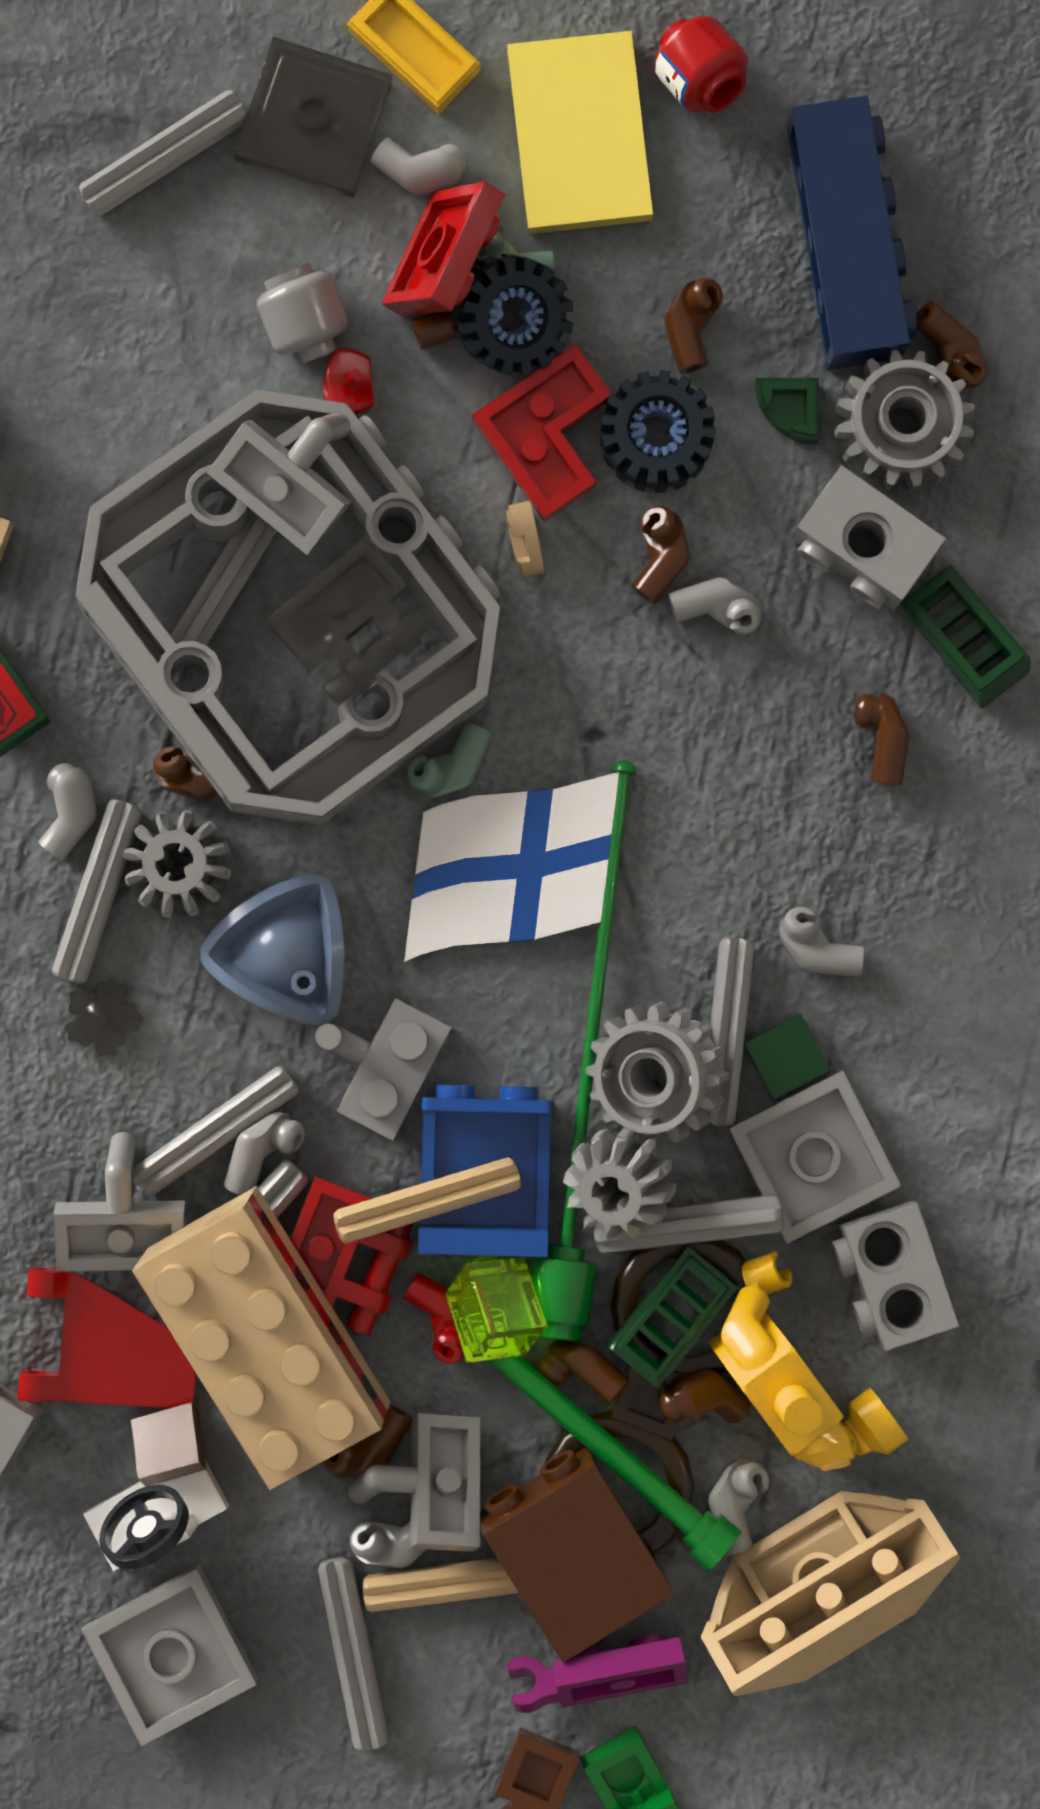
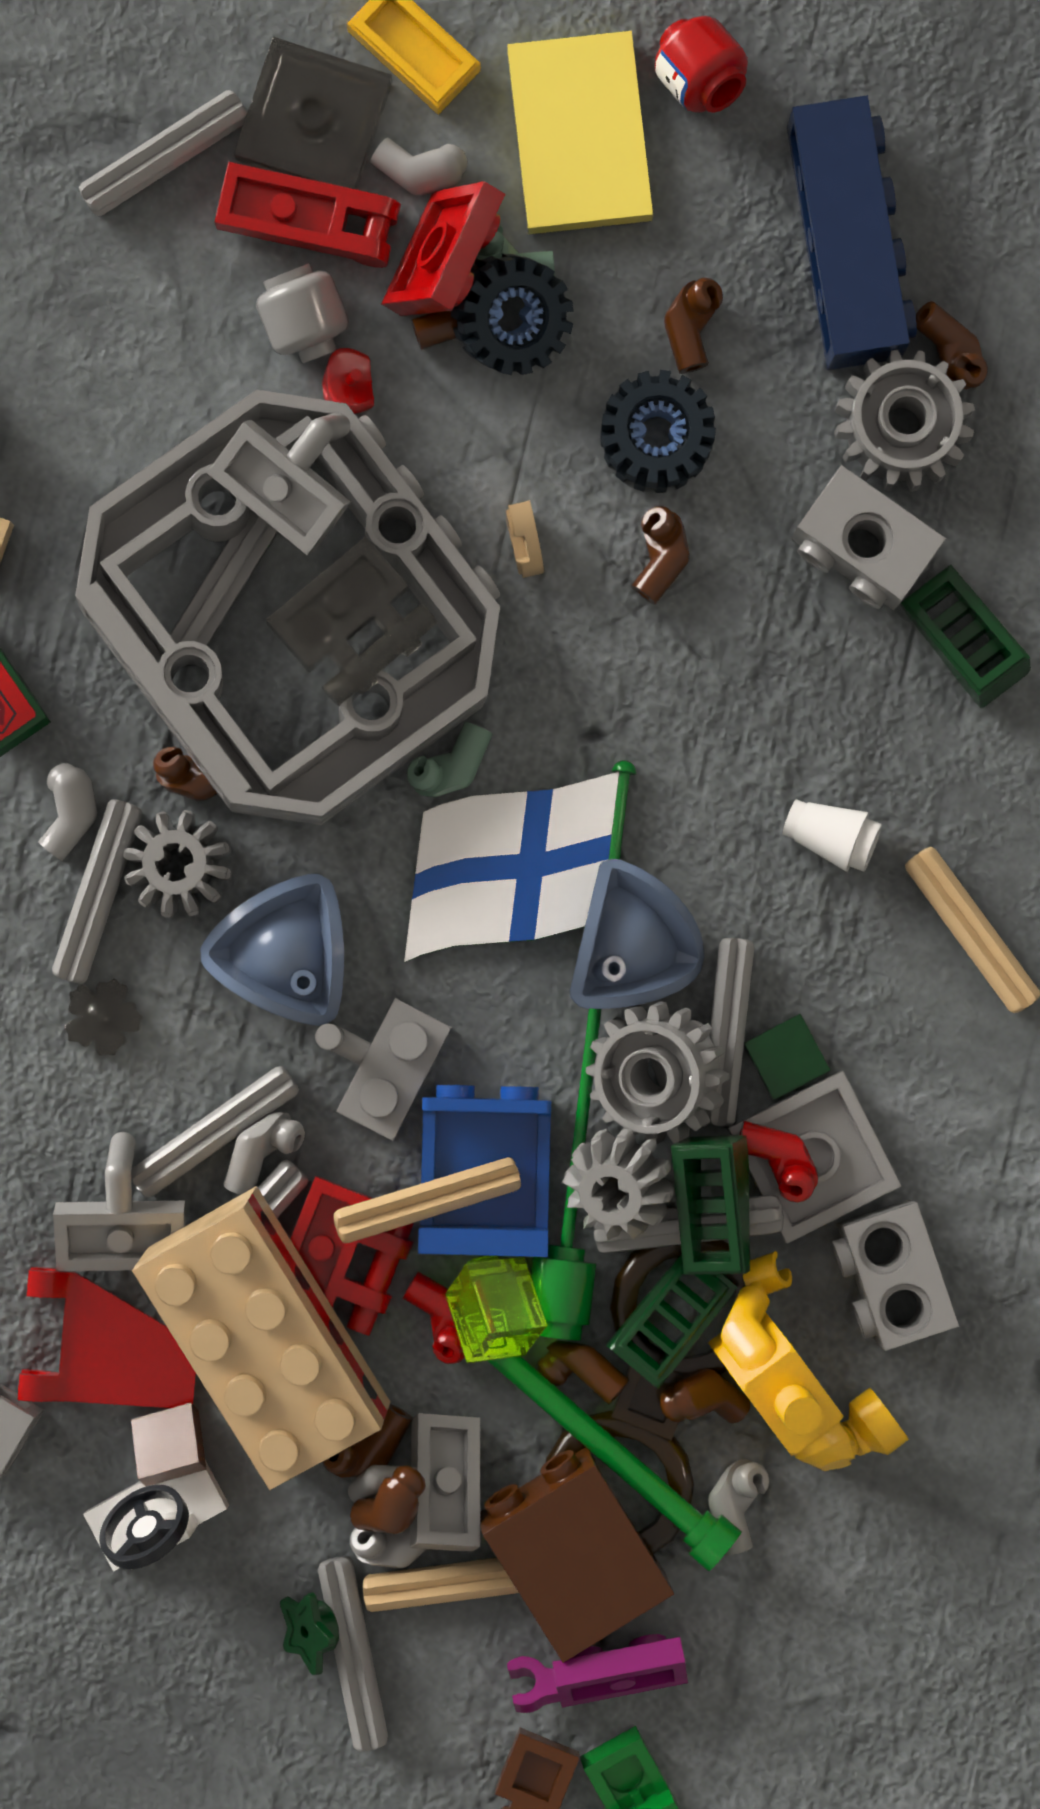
light grey plate [82,1564,259,1747] -> none
red plate [472,344,611,522] -> none
light grey arm [667,577,762,635] -> none
tan wedge [701,1491,960,1696] -> none
dark green tile [754,378,819,445] -> none
light grey arm [779,906,864,977] -> none
reddish brown arm [854,692,909,785] -> none
none -> red plate [214,162,401,268]
none -> dark green plate [280,1592,339,1675]
none -> reddish brown arm [350,1465,426,1534]
none -> sand blue hat [570,859,704,1009]
none -> dark green slope [671,1135,750,1275]
none -> red arm [739,1121,818,1203]
none -> white cone [783,799,882,872]
none -> tan axle [905,847,1040,1013]

